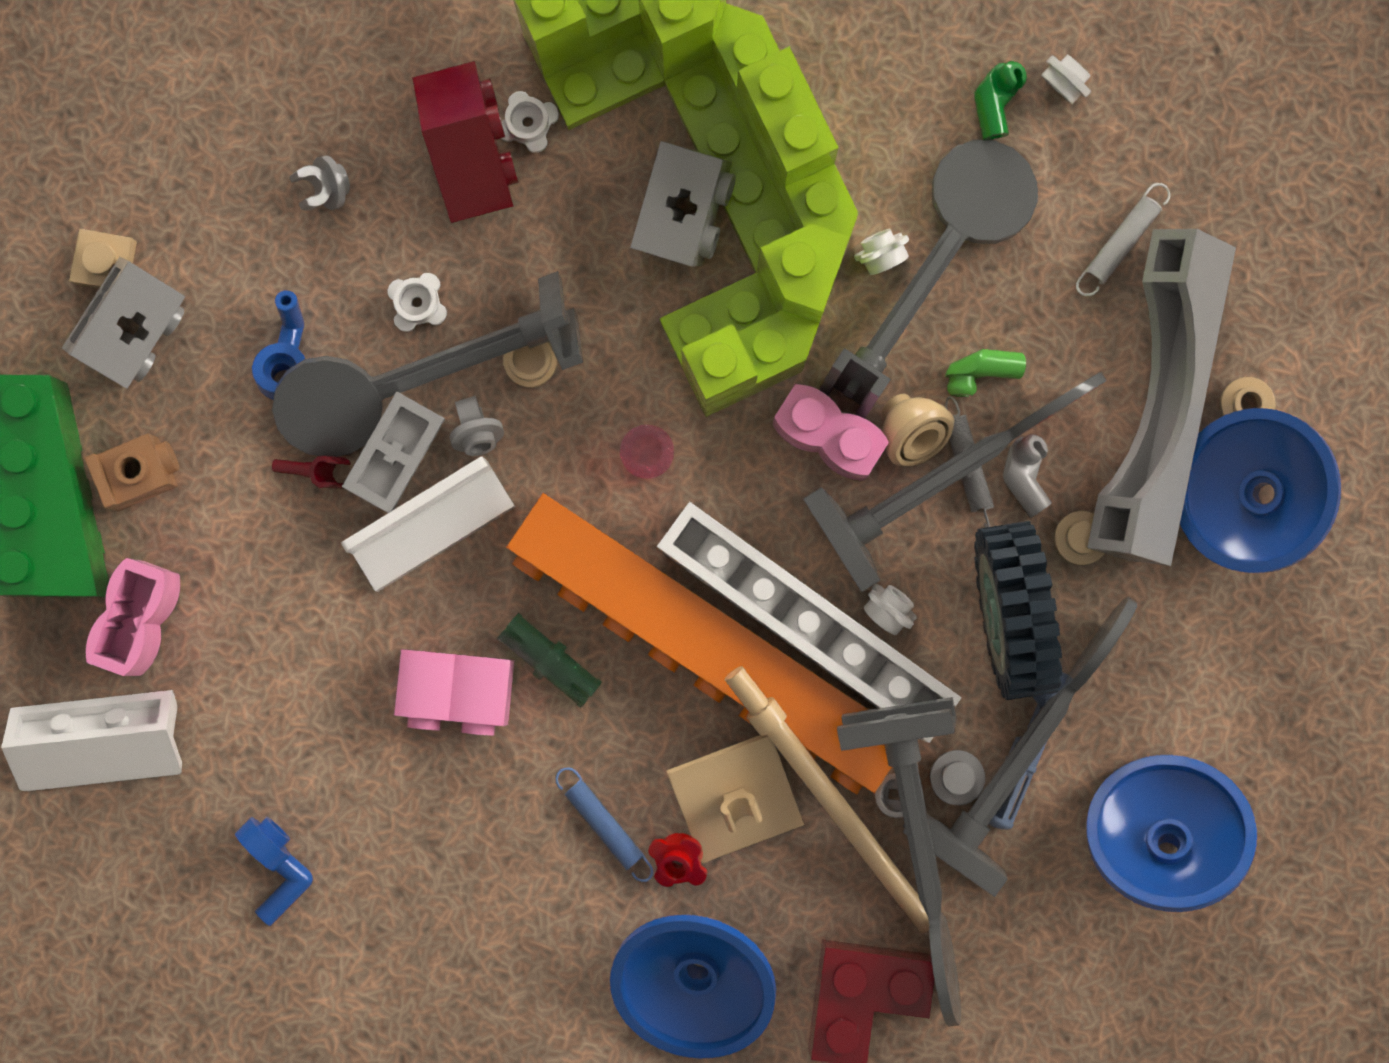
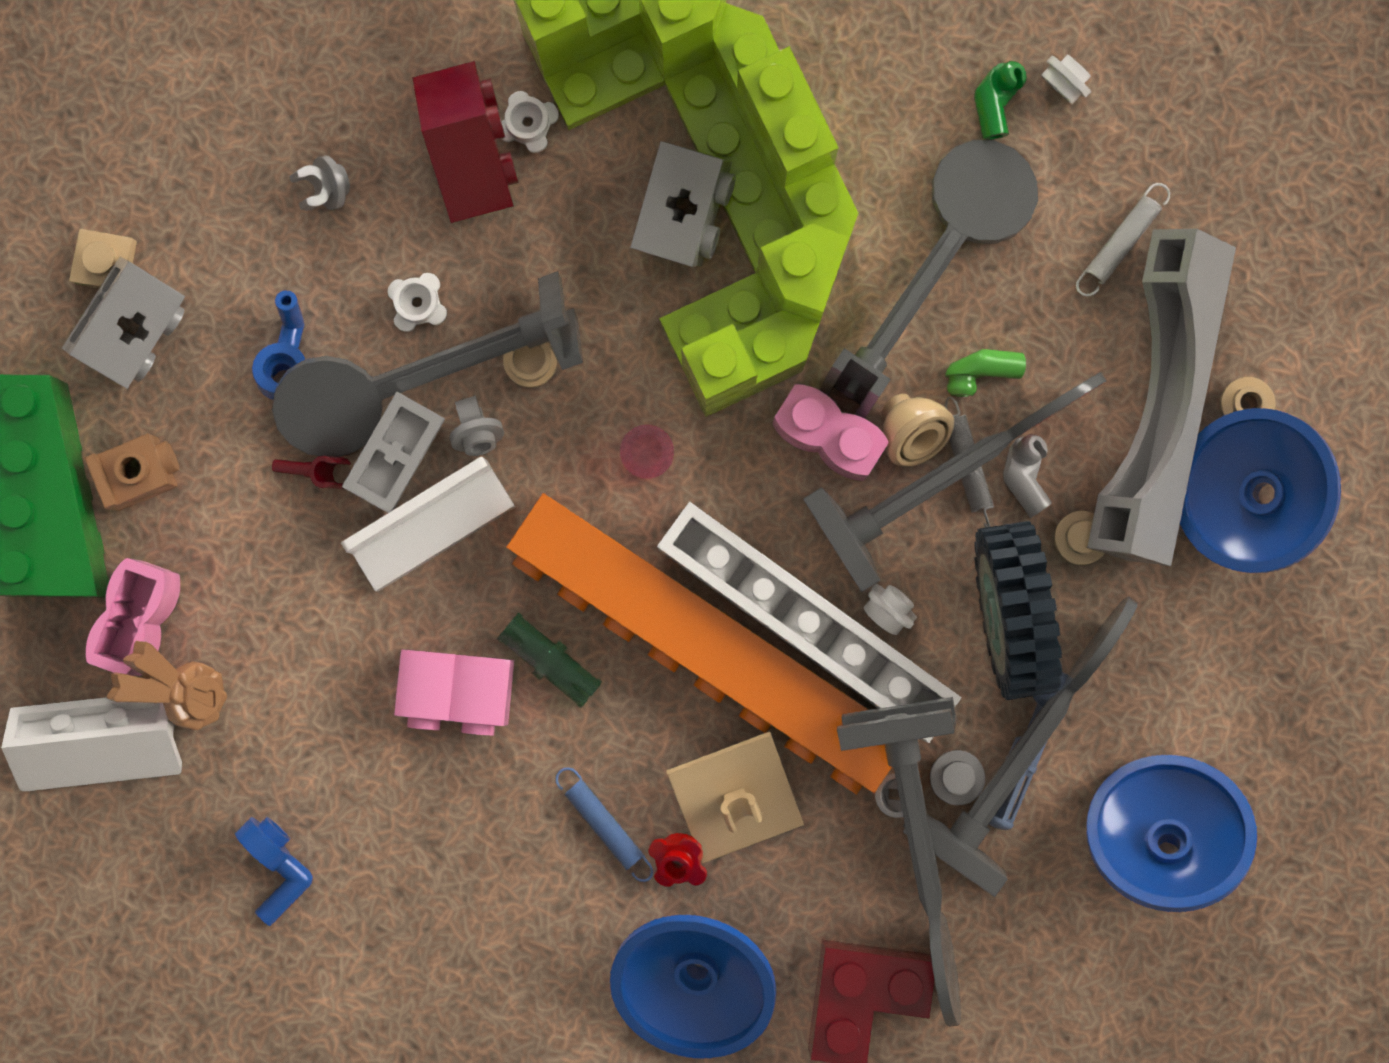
tan bar [724,666,929,933] -> none
white plate [854,229,909,275] -> none
none -> medium nougat piece [107,640,227,730]

